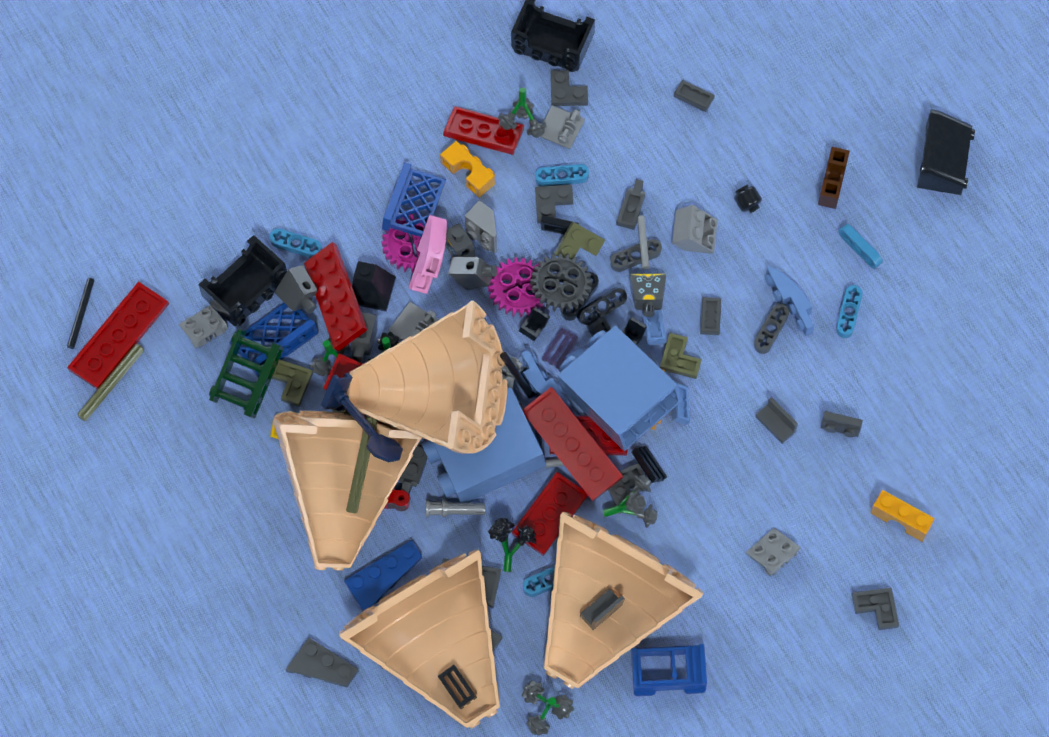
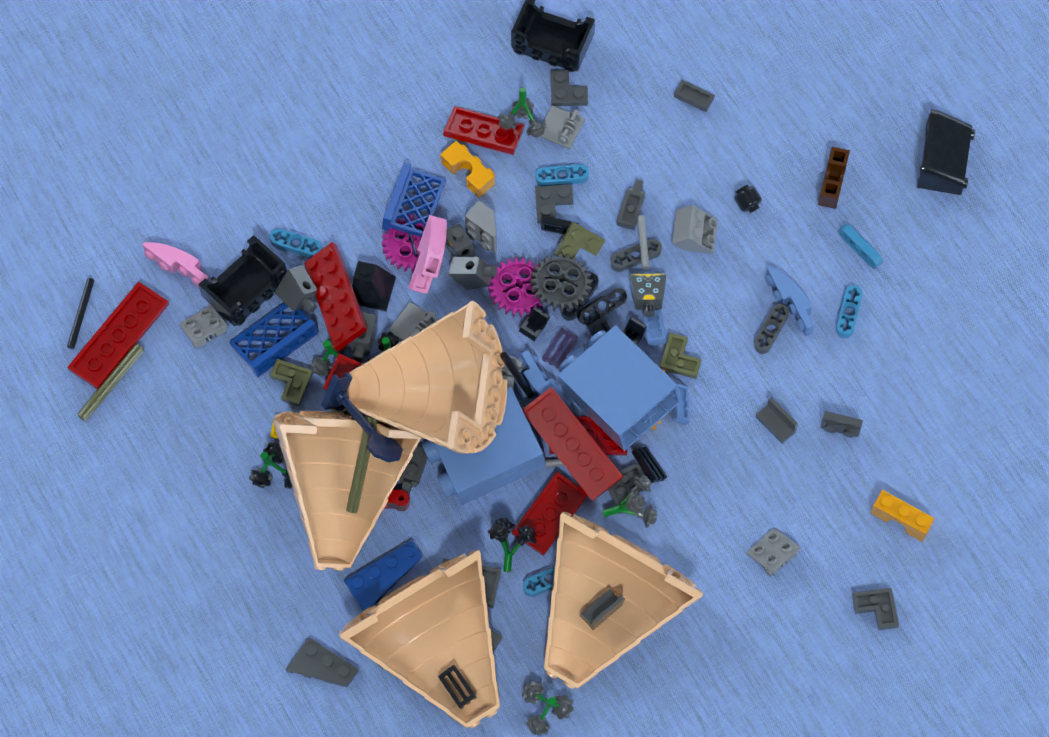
dark green fence [209,329,284,419] -> none
light grey pin [426,499,485,517] -> none
blue piece [631,644,707,696] -> none
dark grey plate [700,297,721,335] -> none
none -> bright pink slope [142,242,210,287]
none -> black plant [249,442,293,489]

